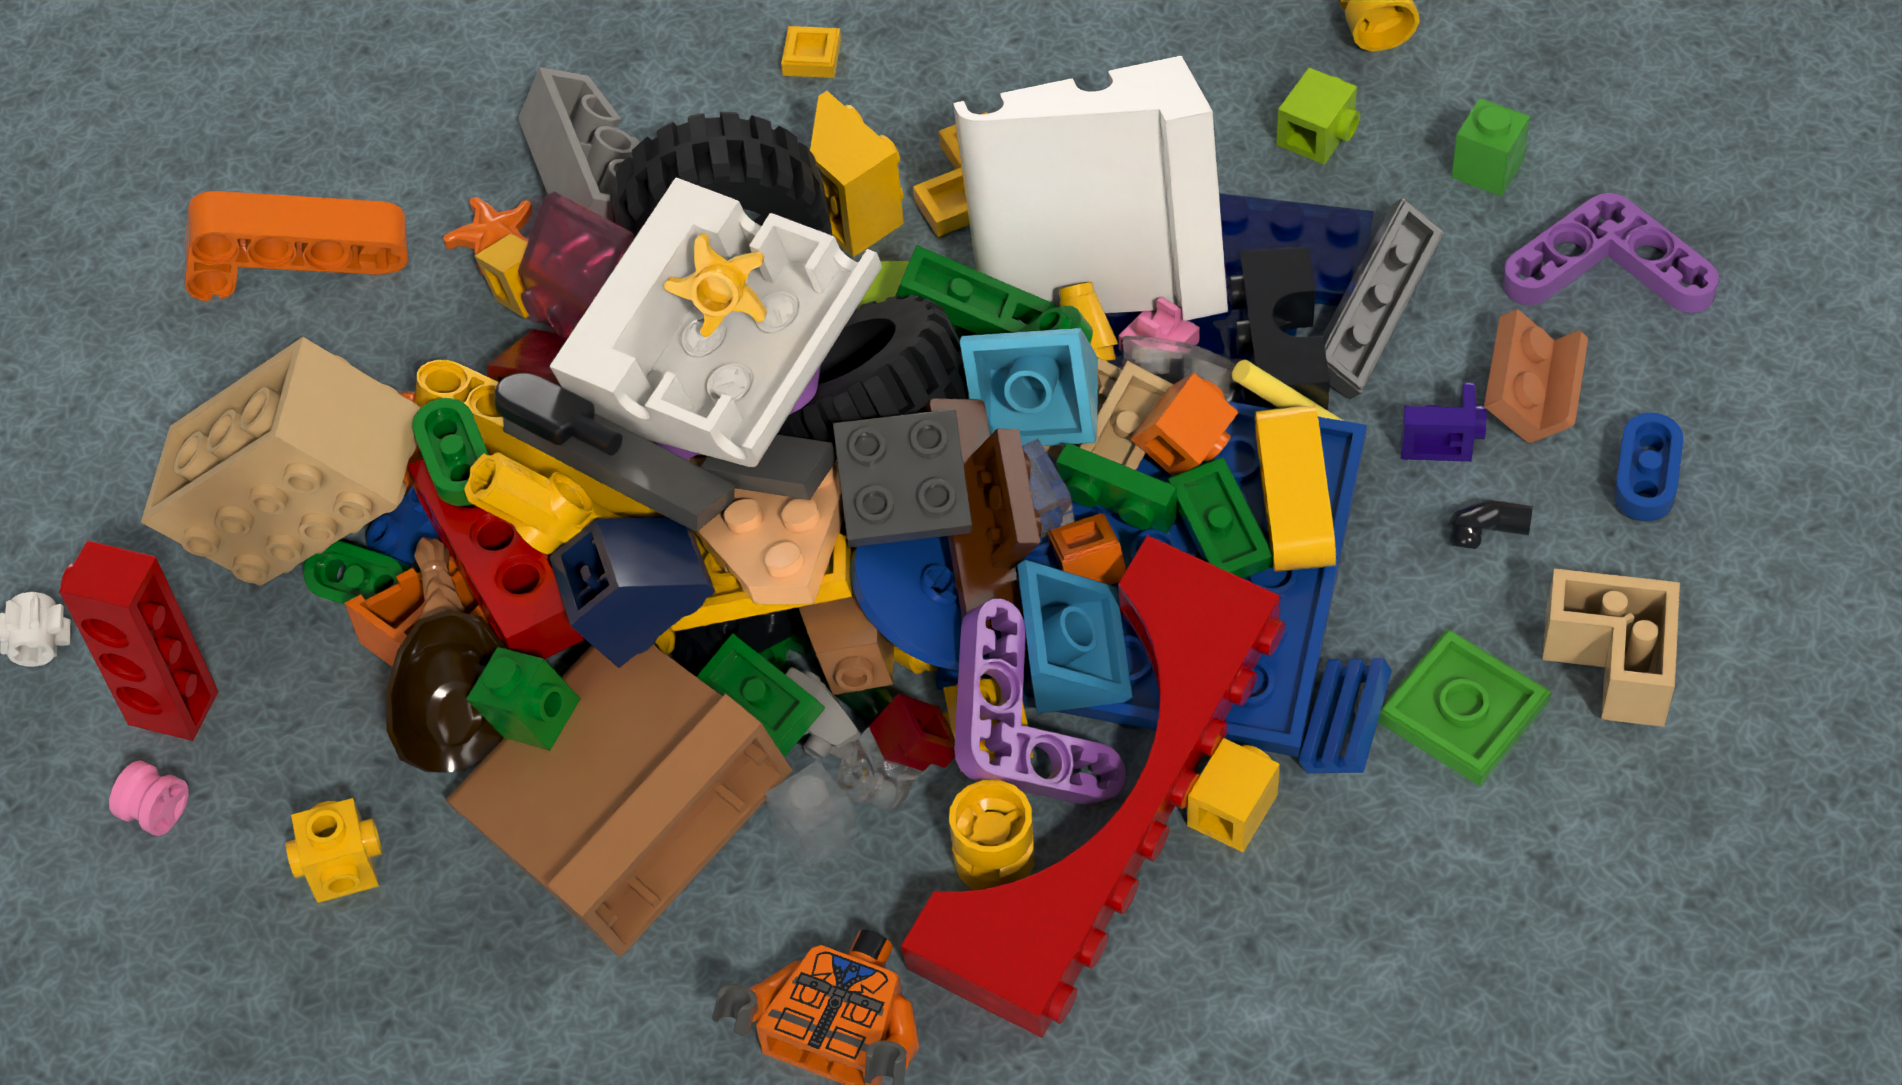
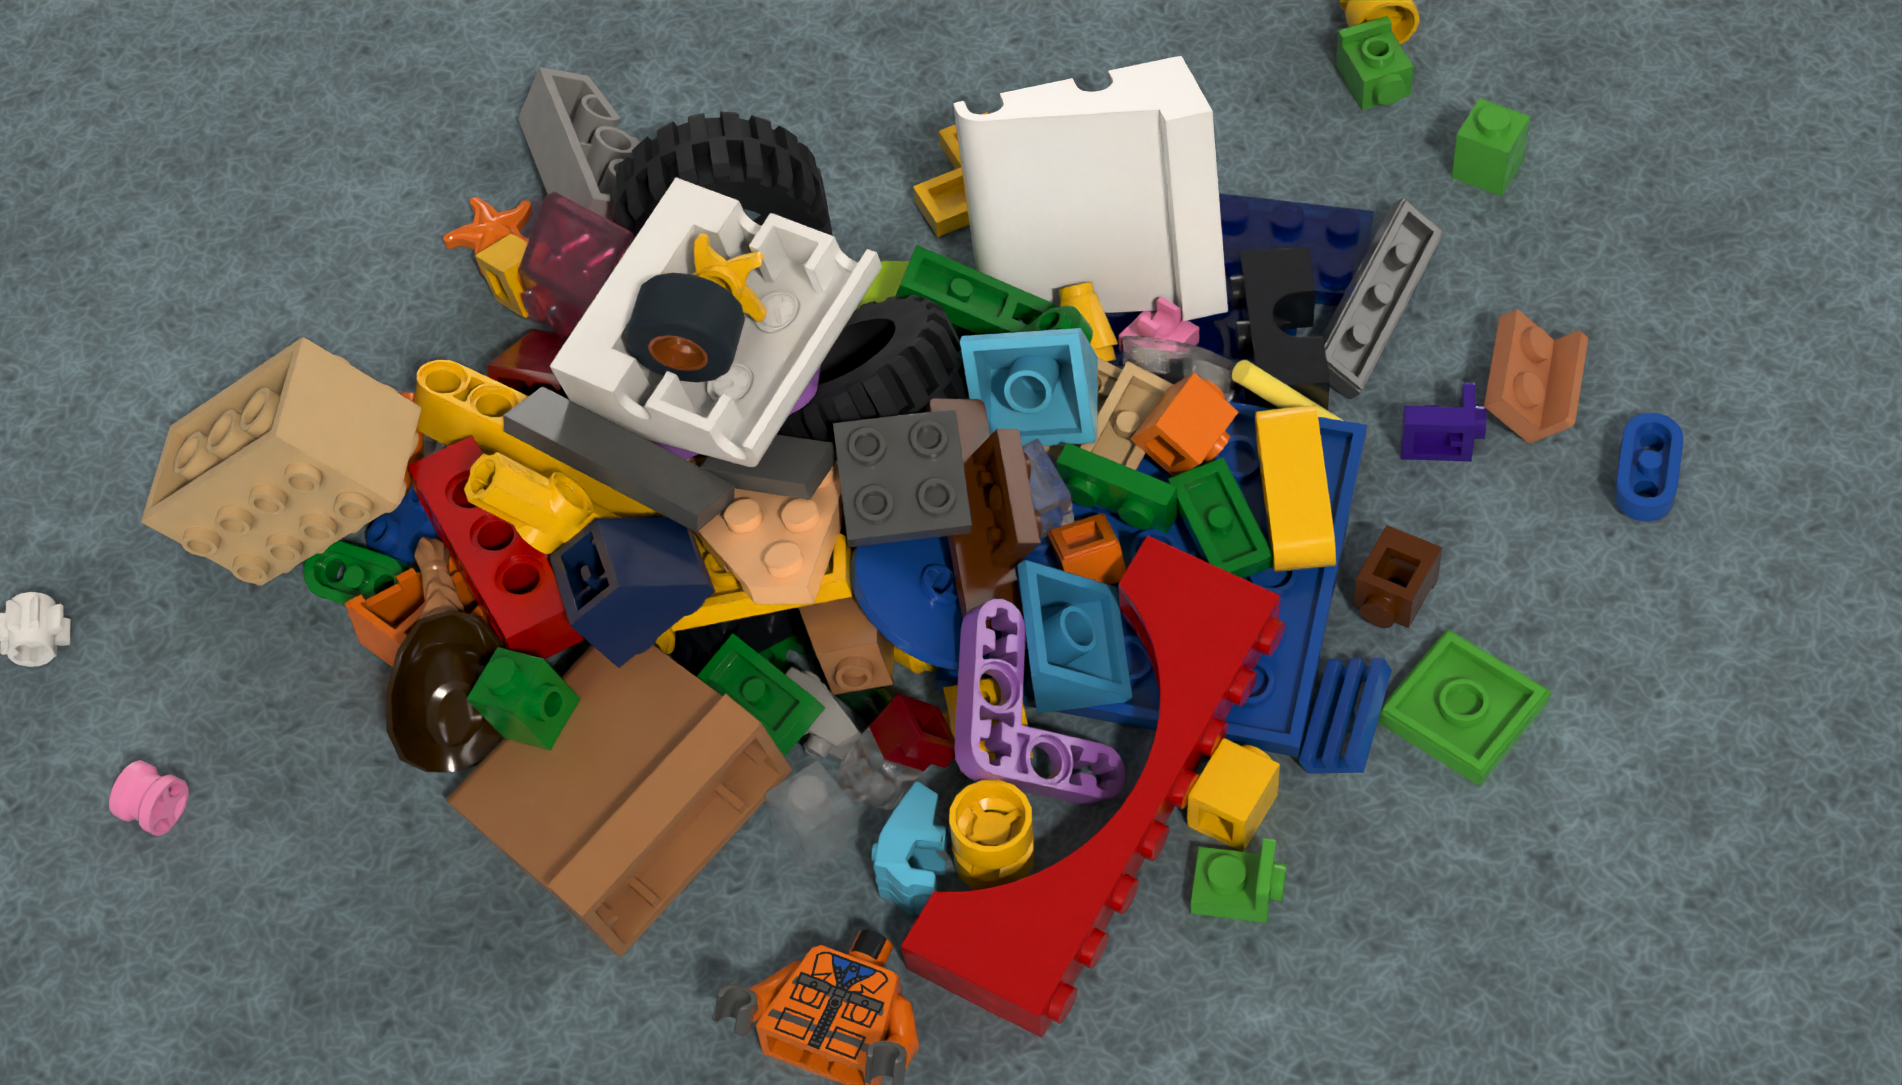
red brick [59,540,219,741] -> none
orange beam [185,191,408,301] -> none
yellow brick [285,798,383,903] -> none
green plate [412,398,489,506] -> none
black piece [493,373,623,456] -> none
yellow tile [781,26,841,78] -> none
yellow slope [810,91,904,257] -> none
lime brick [1276,68,1361,165] -> none
black arm [1448,500,1533,549] -> none
medium lavender beam [1502,193,1719,313] -> none
tan brick [1542,568,1680,727] -> none
none -> black wheel [625,273,745,383]
none -> medium azure hand [872,782,948,916]
none -> bright green bracket [1191,838,1287,923]
none -> bright green brick [1336,16,1414,110]
none -> reddish brown brick [1353,525,1442,628]

